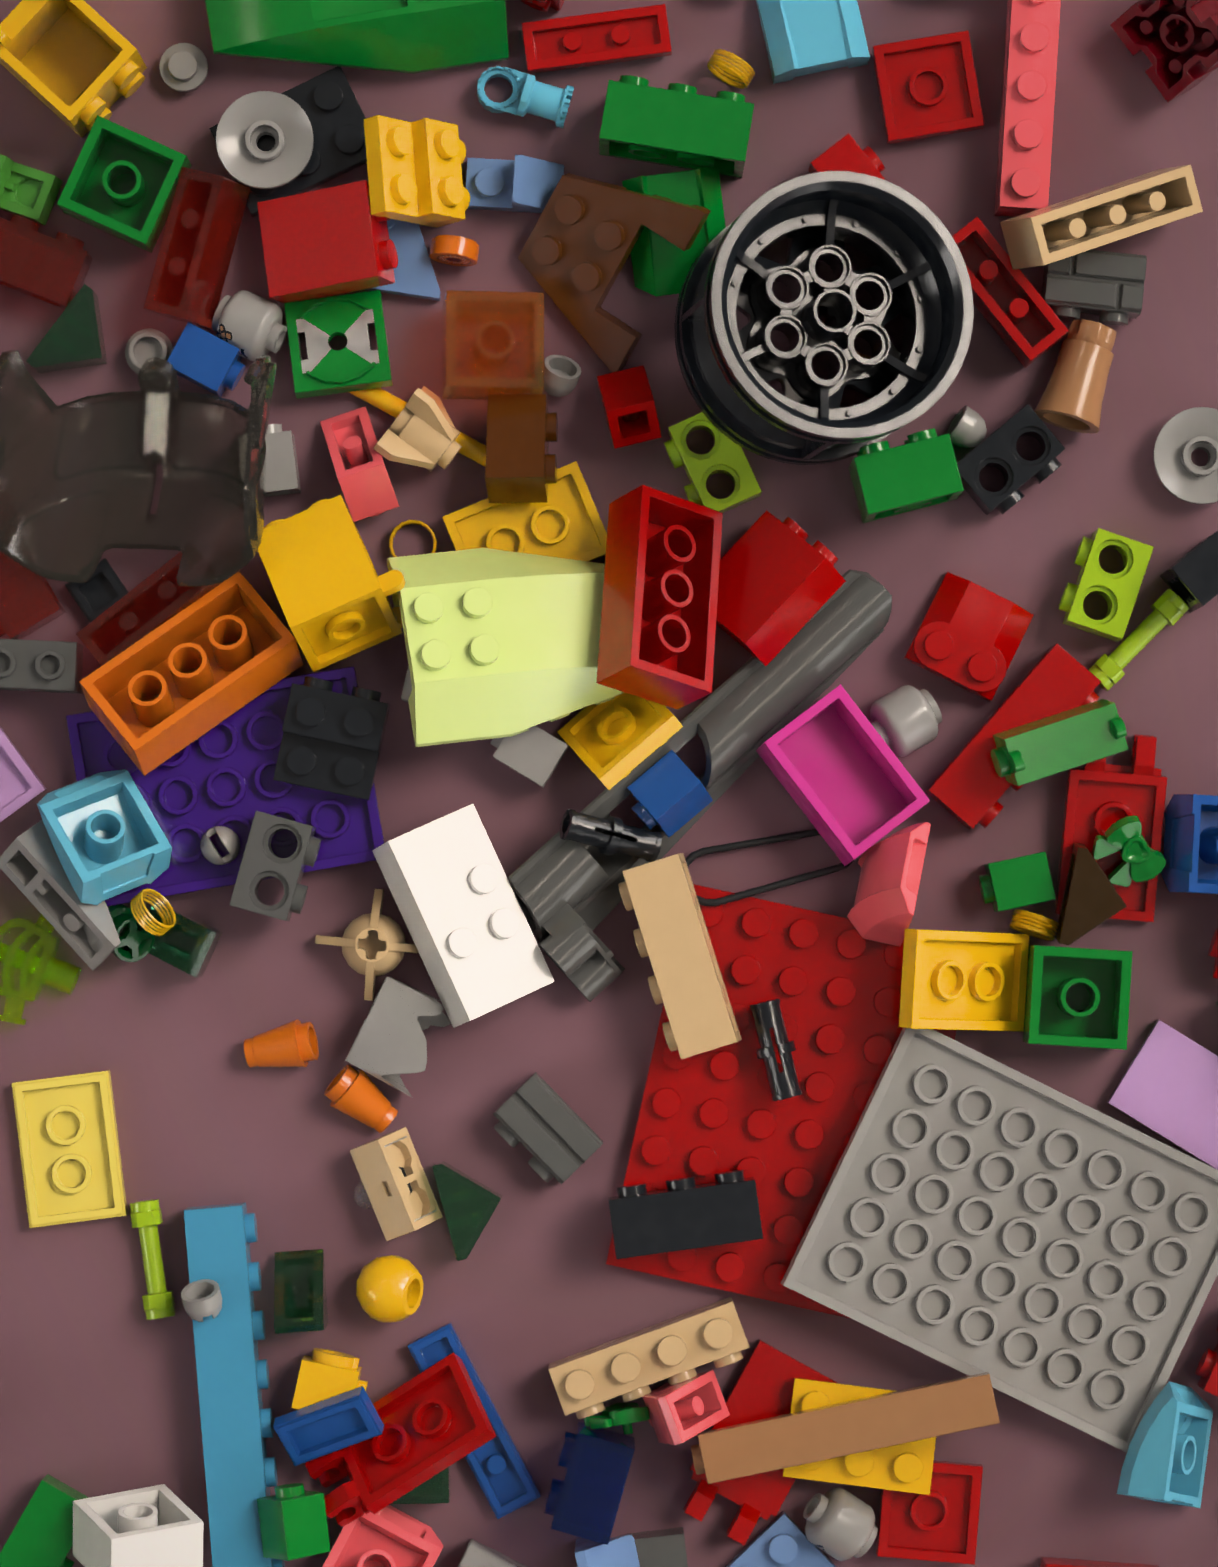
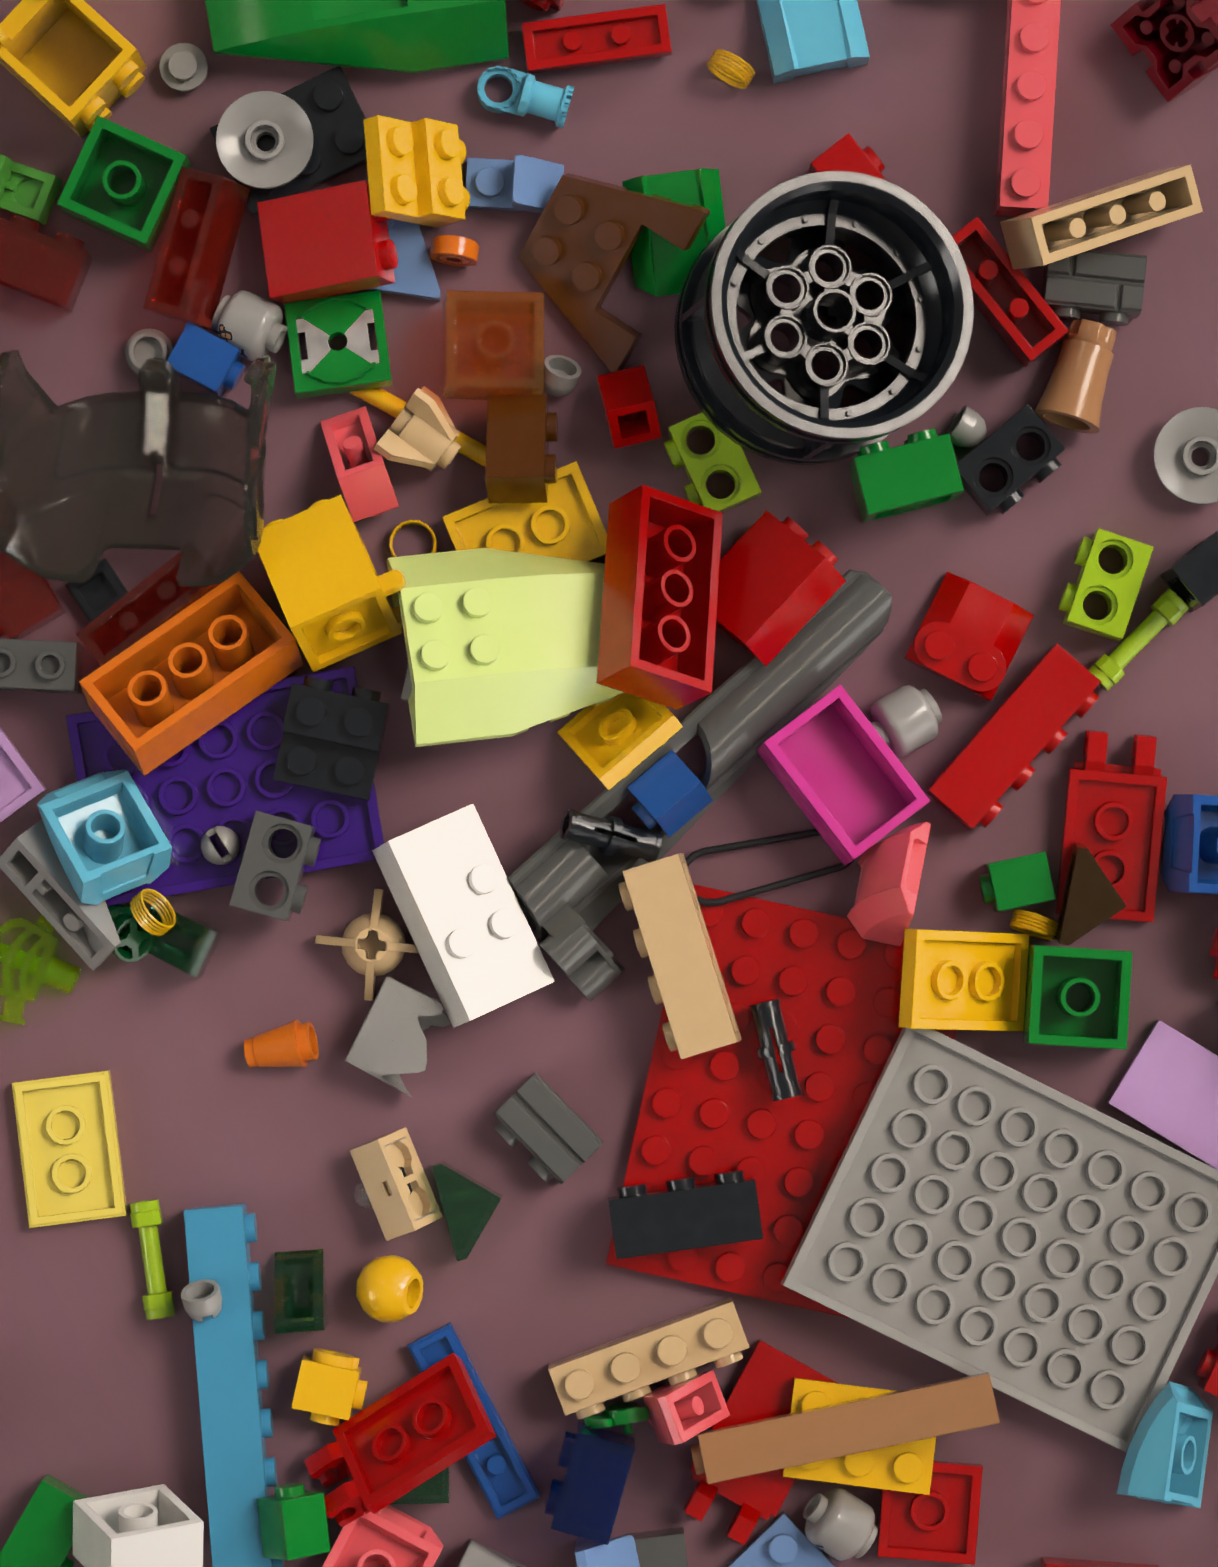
clear green slope [26,284,107,373] -> none
light grey brick [243,424,301,499] -> none
blue tile [273,1386,384,1466] -> none
orange cone [324,1064,398,1133] -> none
light grey brick [490,726,568,788] -> none
green brick [599,75,754,178] -> none
red plate [872,30,984,144] -> none
green brick [991,699,1129,786] -> none
green piece [1092,815,1166,887] -> none

